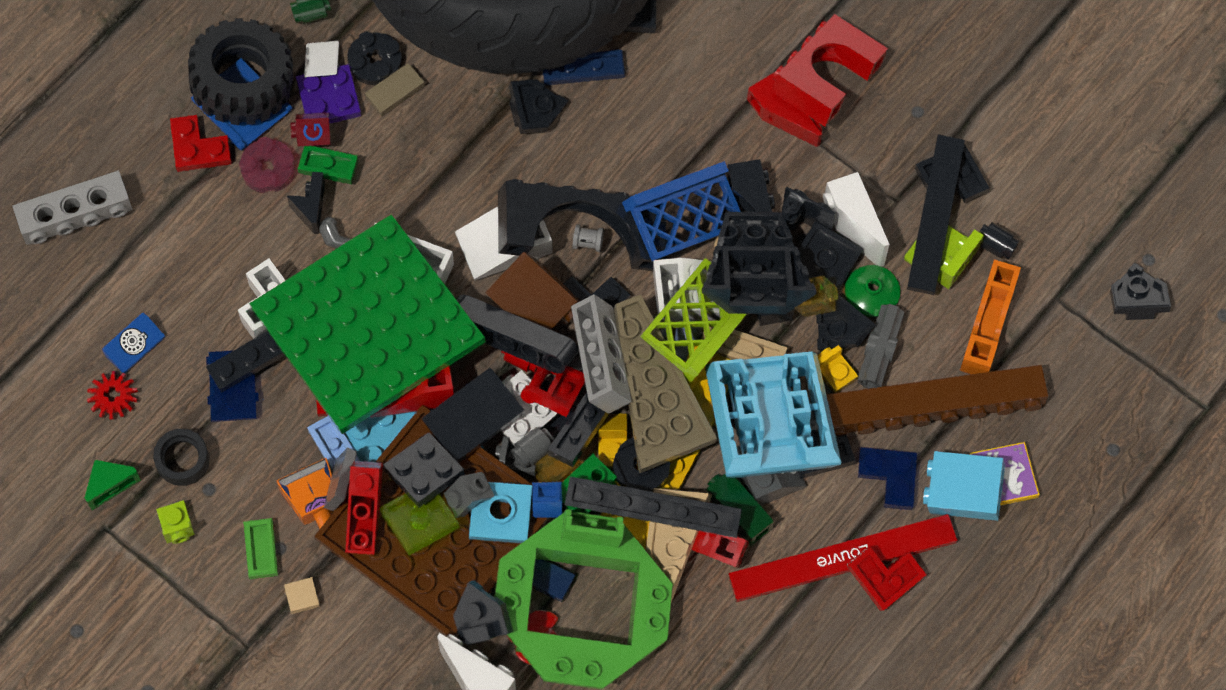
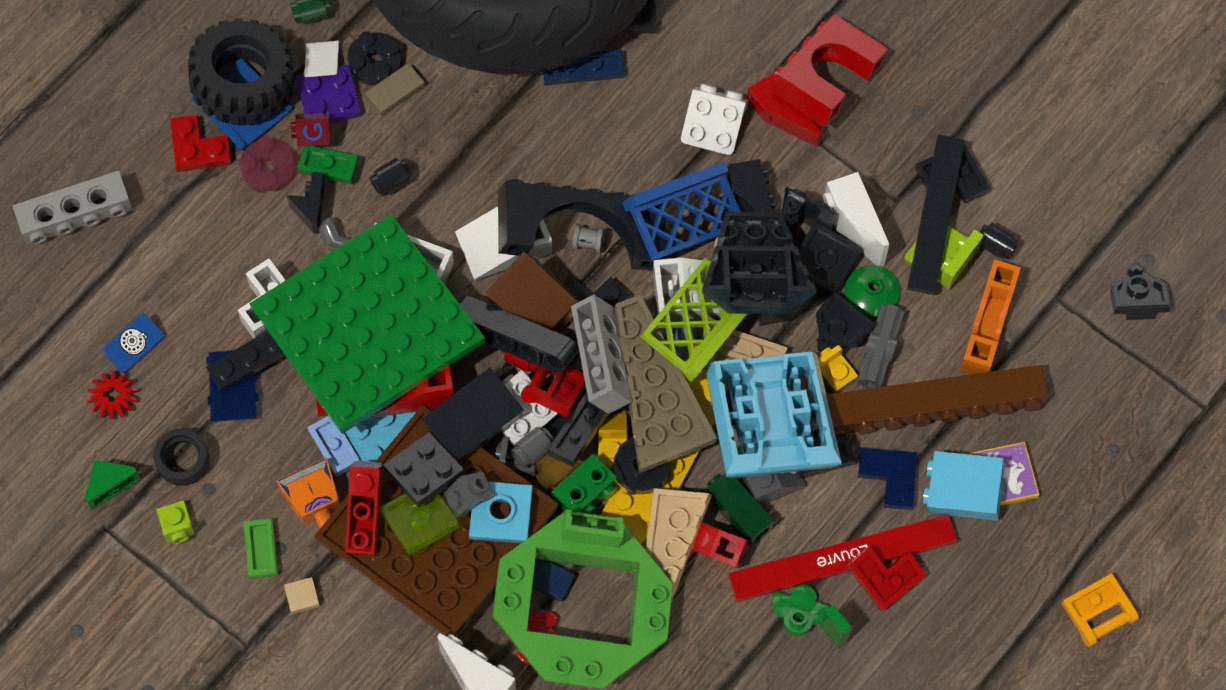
dark grey tile [324,447,357,511] -> none
black plate [453,580,514,645] -> none
black plate [509,79,568,134] -> none
blue slope [532,482,562,518] -> none
black plate [565,476,742,538] -> none
clear yellow brick [794,276,838,317] -> none
none -> black brick [369,157,412,196]
none -> white bracket [681,84,749,155]
none -> green plate [772,584,829,636]
none -> green tile [820,605,851,649]
none -> light orange plate [1061,573,1139,647]

